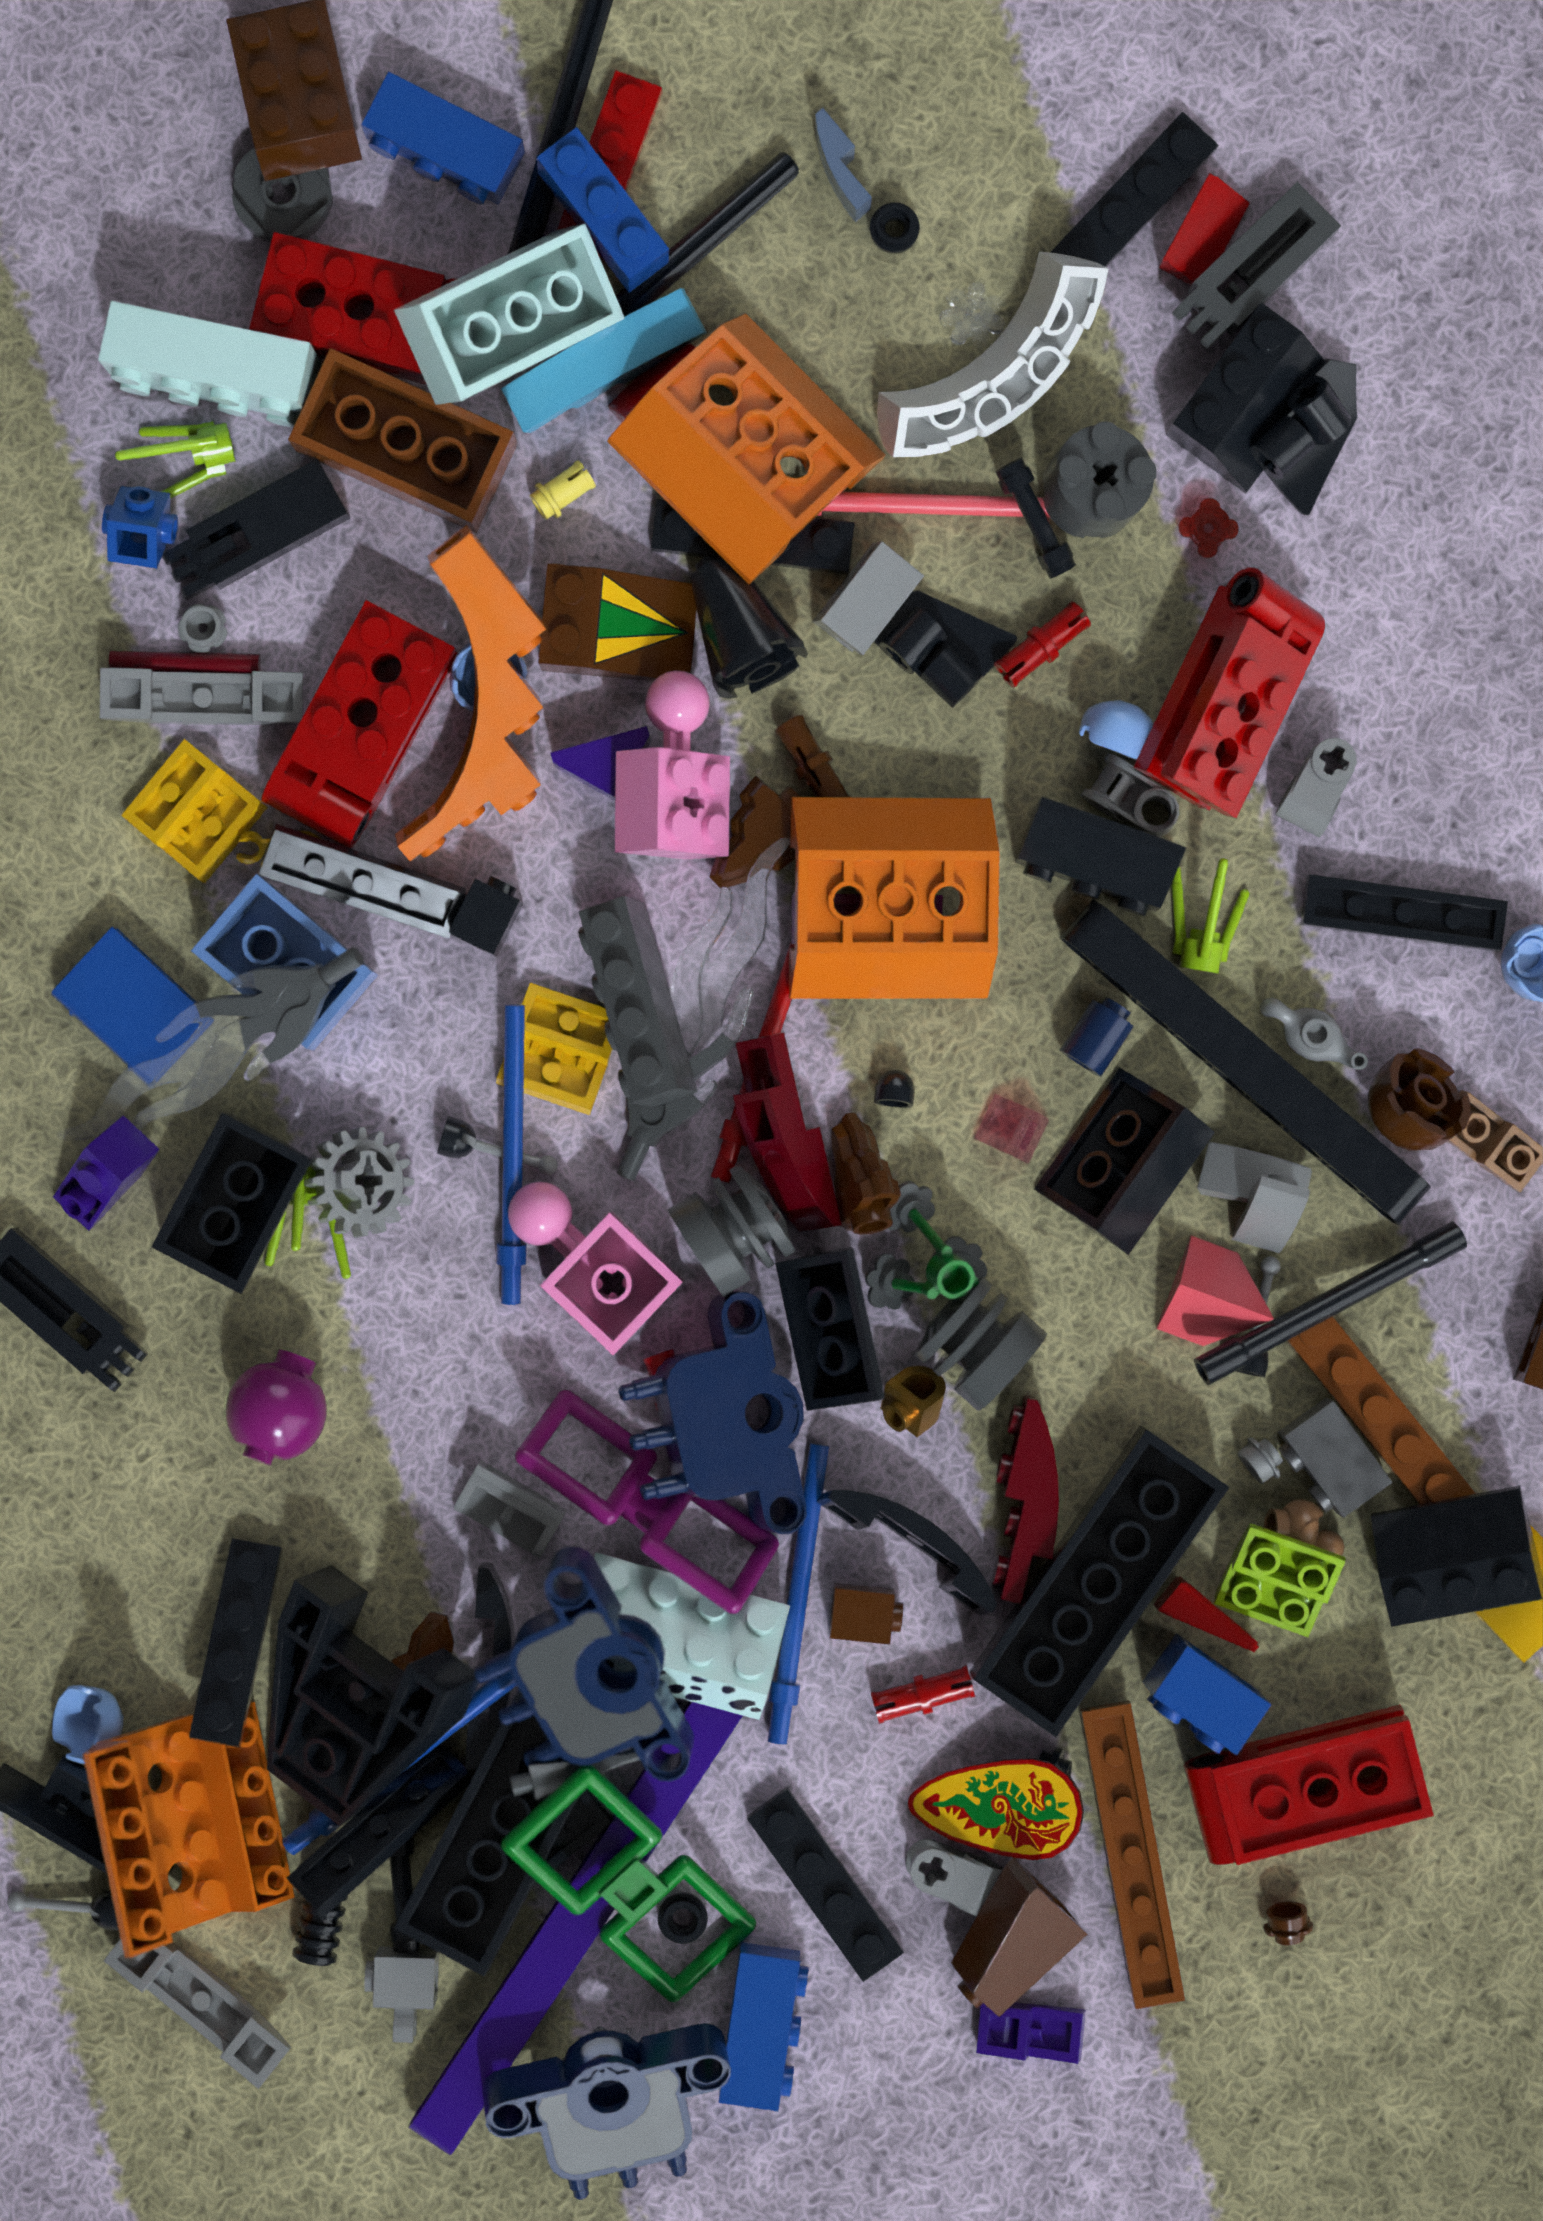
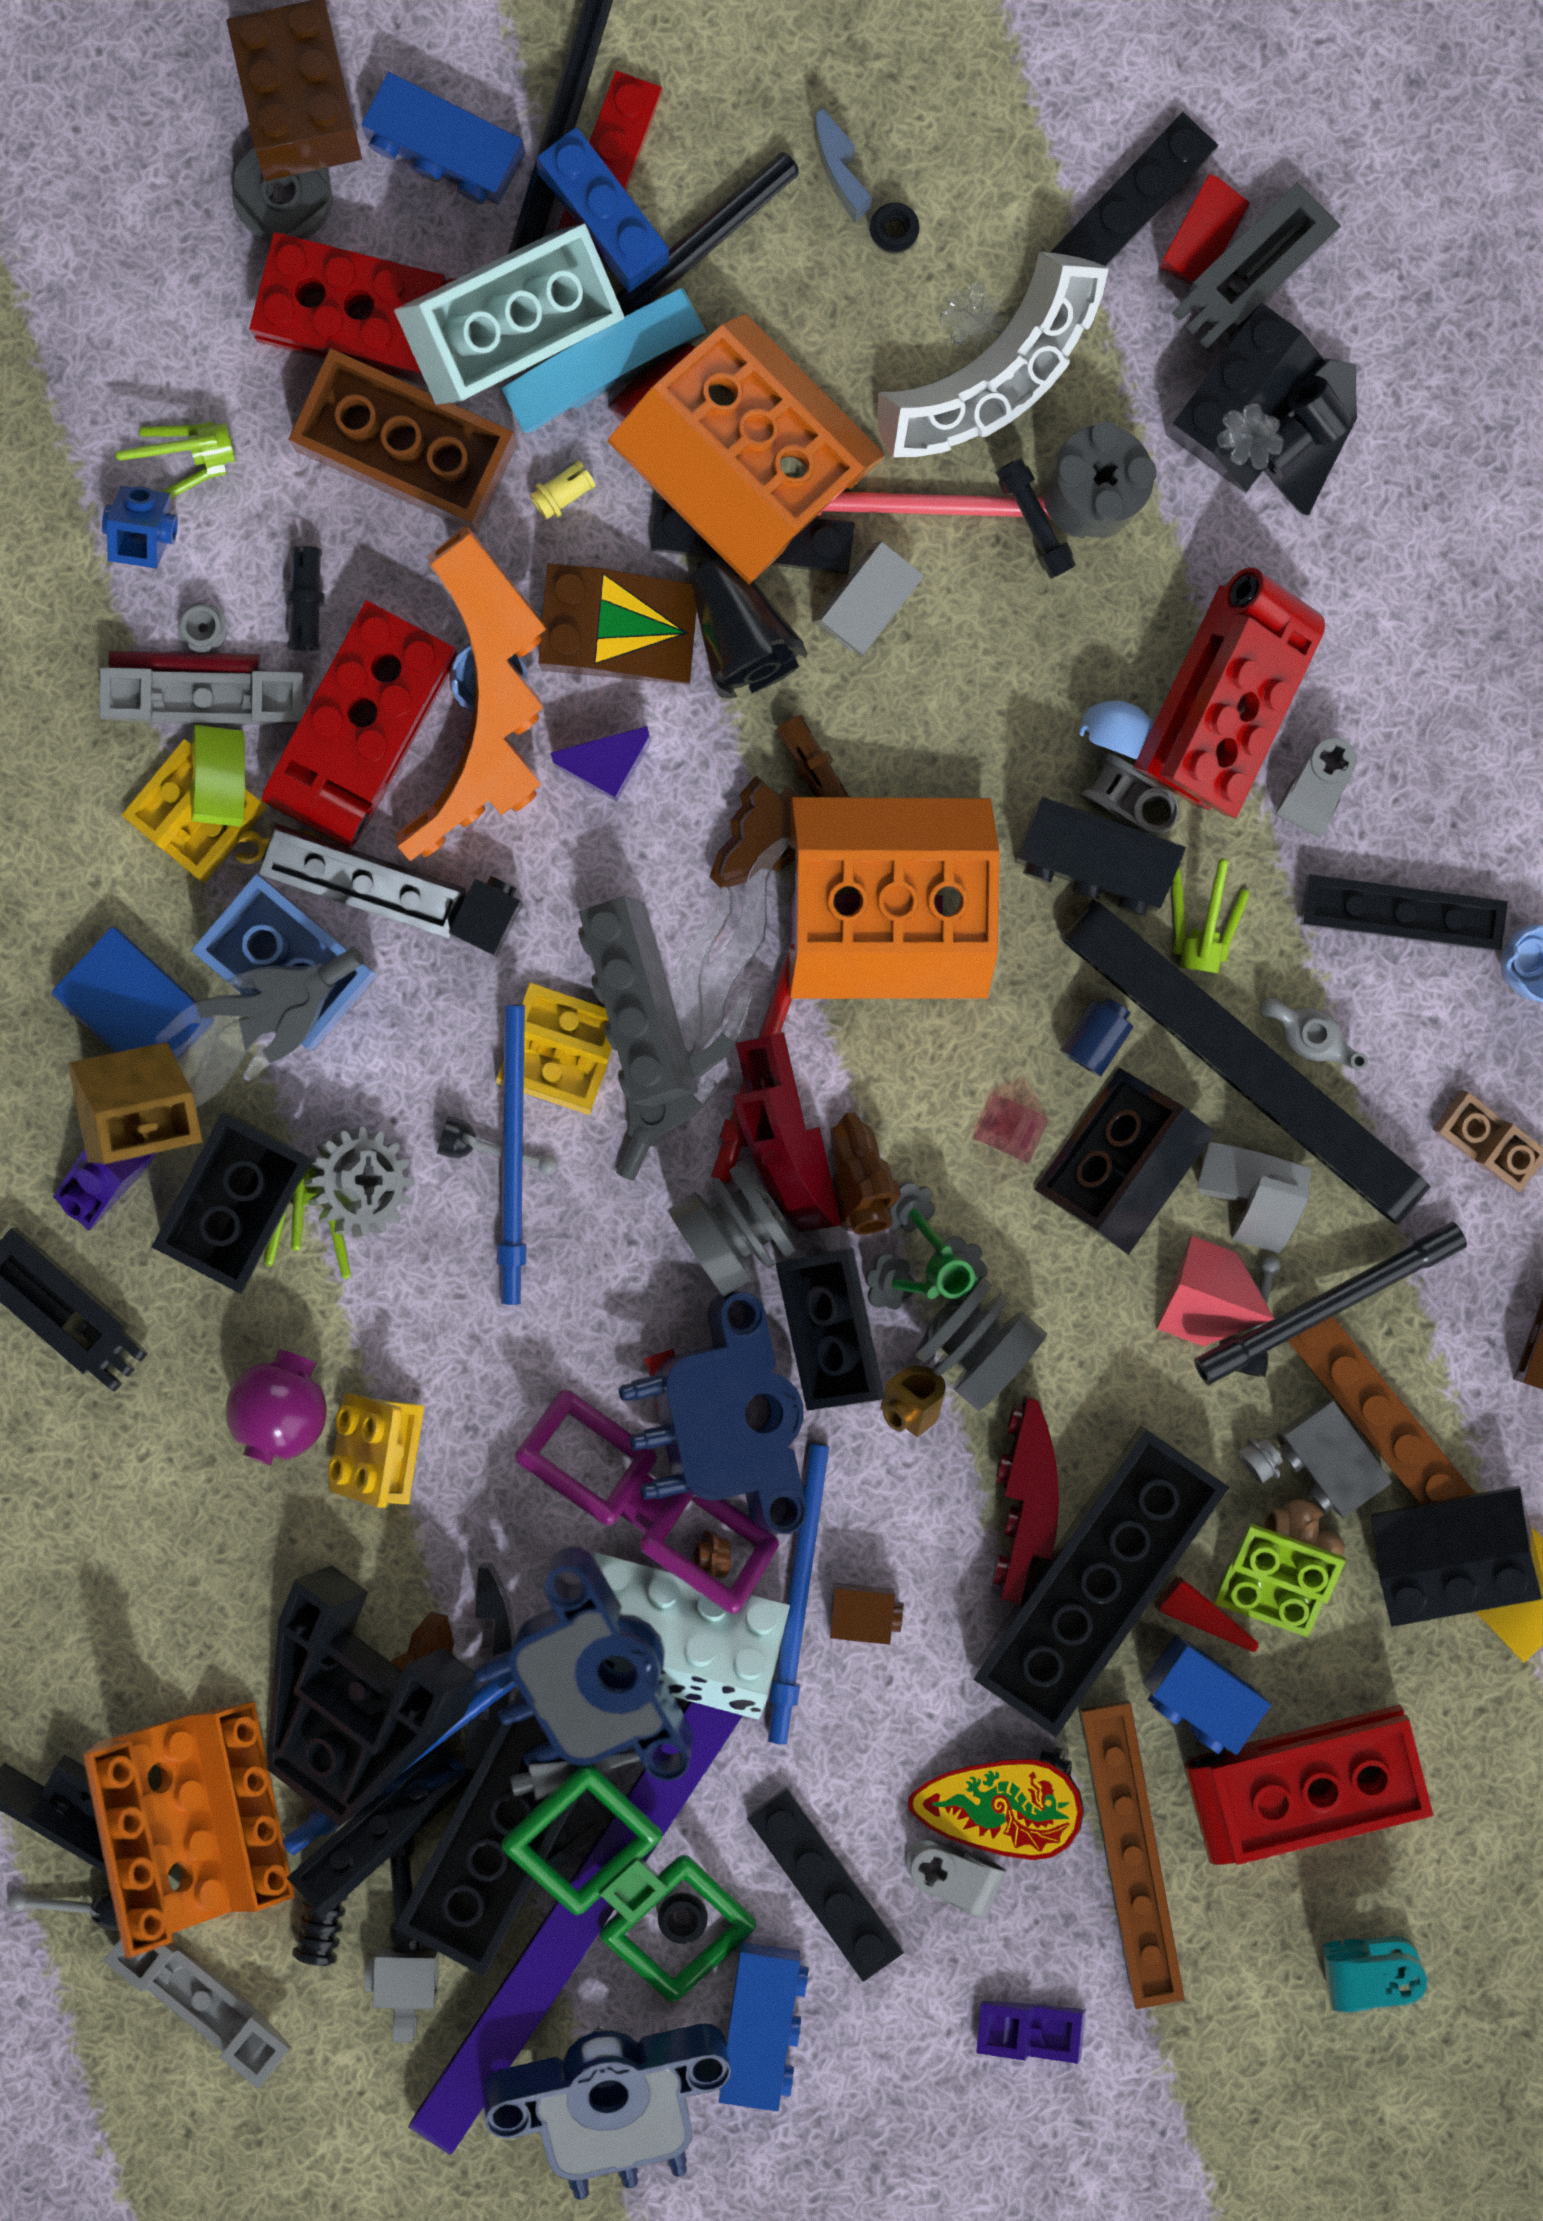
light blue hair [52,1685,124,1764] -> none
light aqua brick [98,301,322,427] -> none
black hinge [162,459,350,600] -> none
black plate [189,1538,283,1748] -> none
light grey hinge [453,1460,567,1559] -> none
bright pink brick [508,1182,684,1355] -> none
bright pink brick [615,671,730,859] -> none
black slope [817,1490,997,1615] -> none
red pin [871,1665,976,1724] -> none
black panel [874,590,1017,708] -> none
black hinge [874,1070,915,1108] -> none
reddish brown slope [951,1857,1088,2017] -> none
red pin [994,601,1091,688] -> none
clear red plate [1178,498,1239,558] -> none
reddish brown plate [1263,1901,1313,1945] -> none
reddish brown cylinder [1368,1048,1471,1151] -> none
none -> pearl gold slope [68,1042,202,1164]
none -> lime slope [190,725,245,827]
none -> black pin [285,546,325,651]
none -> yellow bracket [328,1393,425,1508]
none -> dark orange plate [692,1531,731,1579]
none -> clear plant [1217,404,1284,470]
none -> teal piece [1322,1936,1428,2012]

